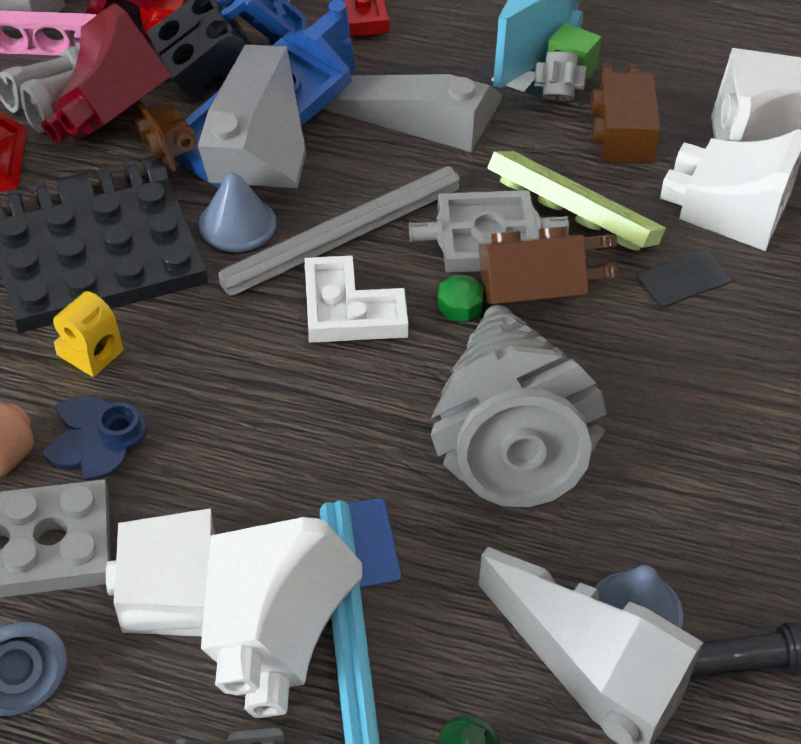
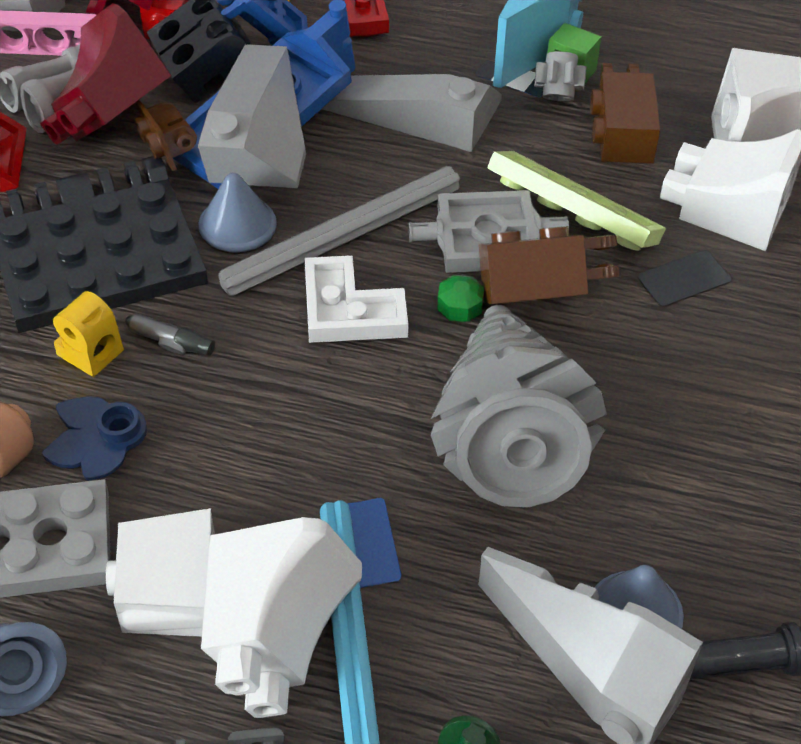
none -> piece [125,313,215,356]

